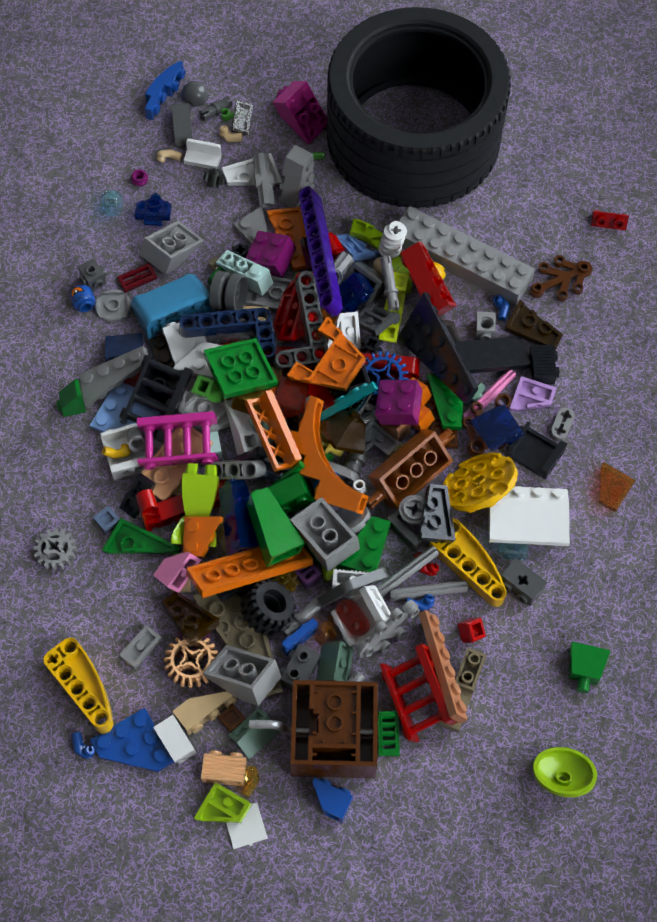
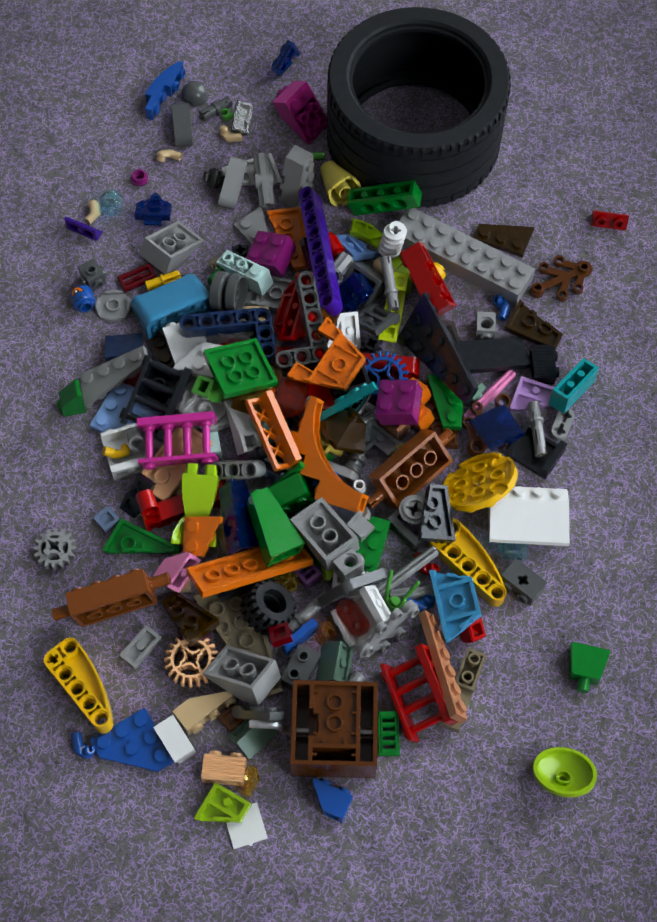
white panel [183,138,222,169] -> none
clear orange wing [599,462,636,513] -> none
none -> dark orange brick [52,569,172,627]
none -> dark purple slope [64,216,103,241]
none -> tan arm [84,200,101,225]
none -> yellow axle [145,270,181,291]
none -> light grey beam [218,156,248,210]
none -> dark grey hinge [231,705,285,721]
none -> dark red plate [268,621,293,648]
none -> clear blue wing [271,40,301,77]
none -> light yellow cone [320,161,361,207]
none -> light grey brick [332,548,365,582]
none -> light grey panel [346,510,375,543]
none -> green brick [347,180,422,216]
none -> bright green plant [383,570,420,613]
none -> dark azure wing [429,570,482,643]
none -> dark brown wing [473,224,535,258]
none -> light grey pin [527,401,547,458]
none -> teal brick [549,358,599,414]

